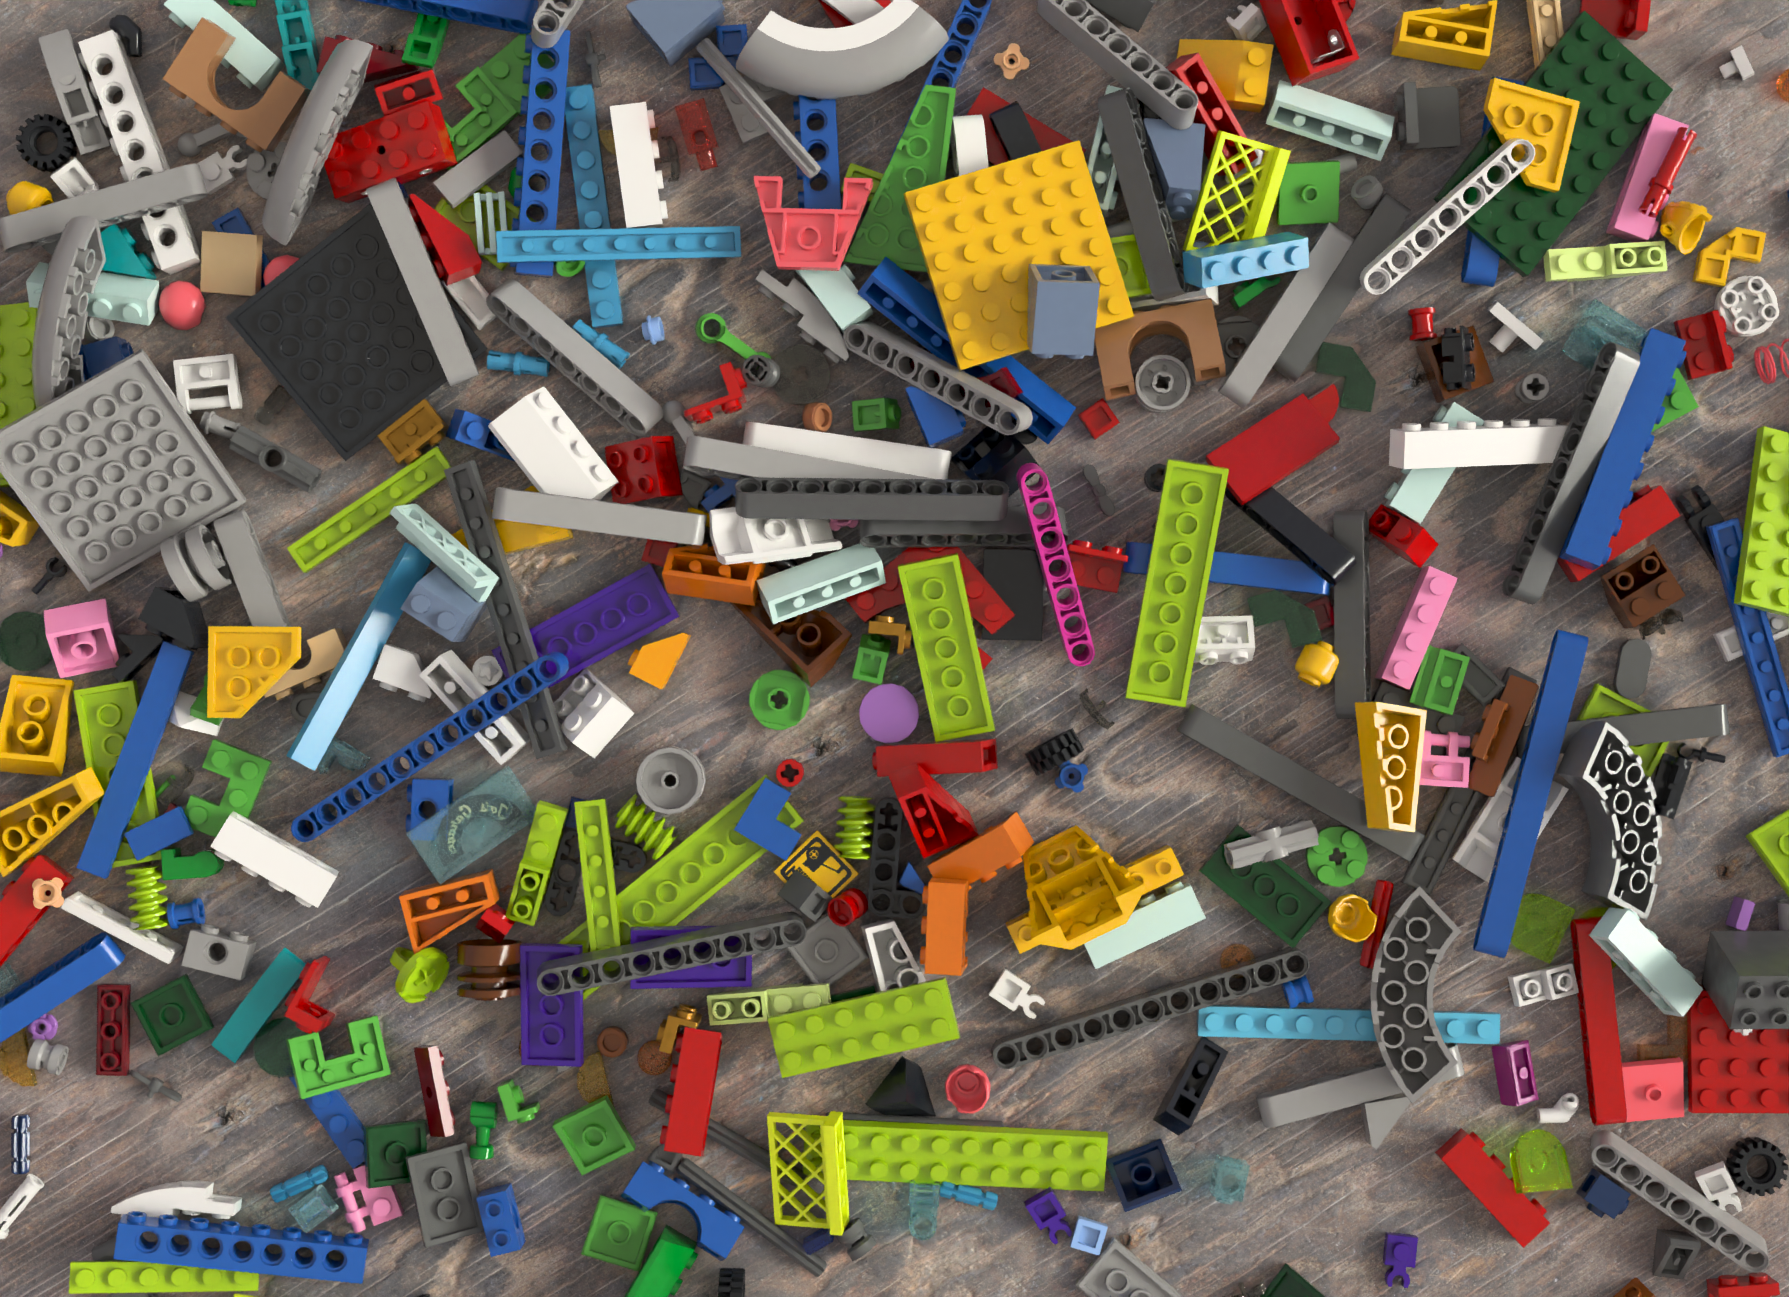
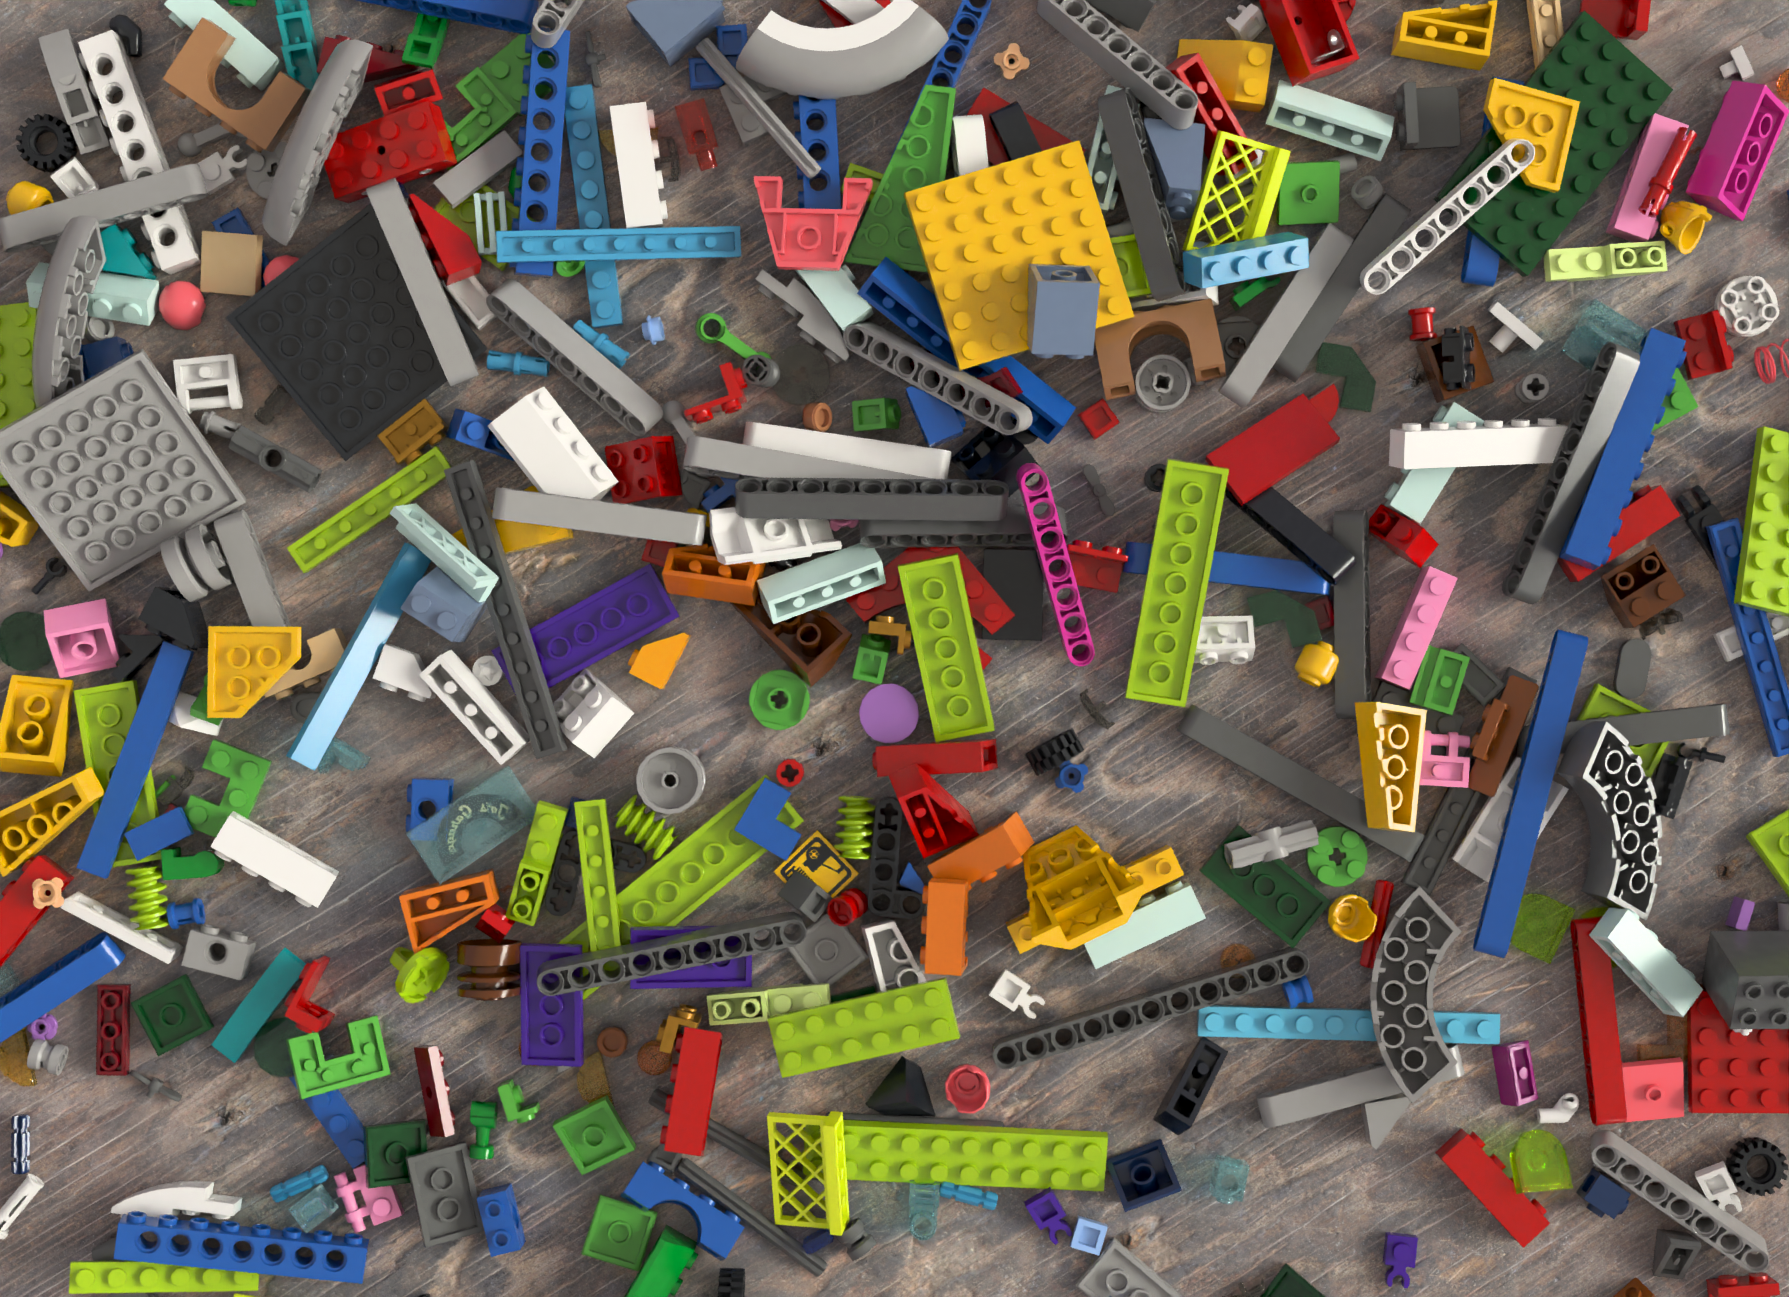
blue beam [291,652,569,842] -> none
white slope [1508,963,1579,1007] -> none
yellow tile [1692,227,1766,287] -> none
none -> dark pink slope [1686,81,1789,221]

